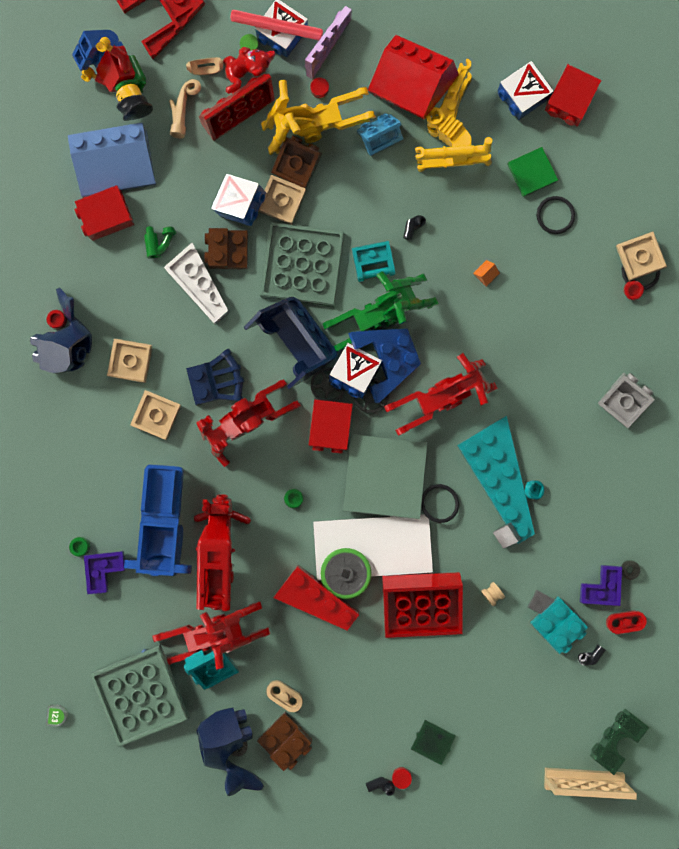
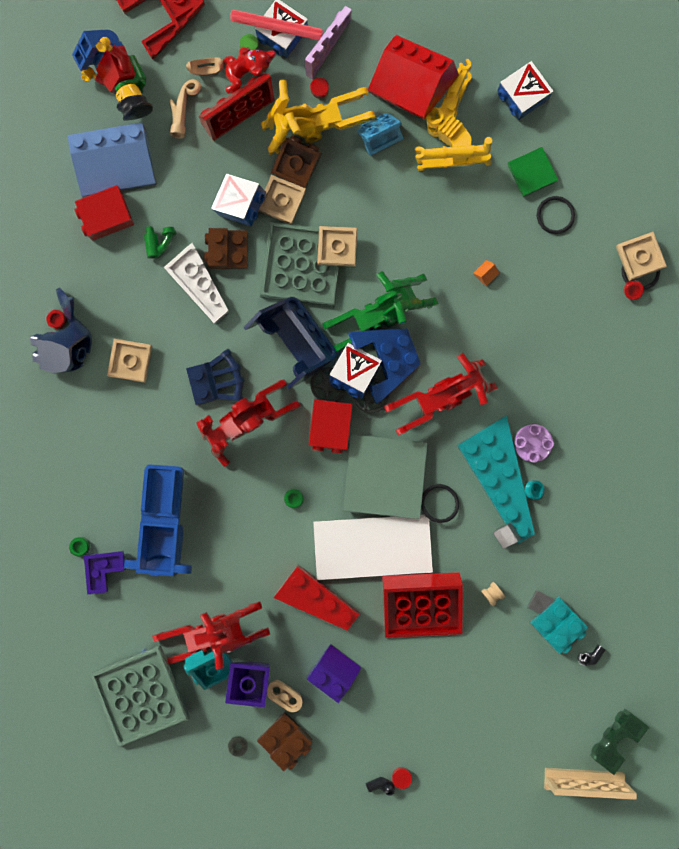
tile [46,704,68,726] -> none
tan plate [130,390,181,440] -> none
red piece [194,494,251,611] -> none
dark blue hips [196,707,264,796] -> none
dark grey wheel [321,548,371,599] -> none
teal plate [352,241,396,282] -> none
black arm [403,215,426,240] -> none
clear green piece [411,720,456,765] -> none
red brick [544,64,601,127] -> none
dark purple plate [580,565,622,606] -> none
light grey plate [598,373,655,428] -> none
red plate [606,610,647,634] -> none
clear smoke plate [621,560,640,580] -> none
none -> dark purple slope [225,662,270,708]
none -> dark purple slope [307,644,361,703]
none -> tan plate [317,226,358,267]
none -> lavender dish [514,424,554,462]

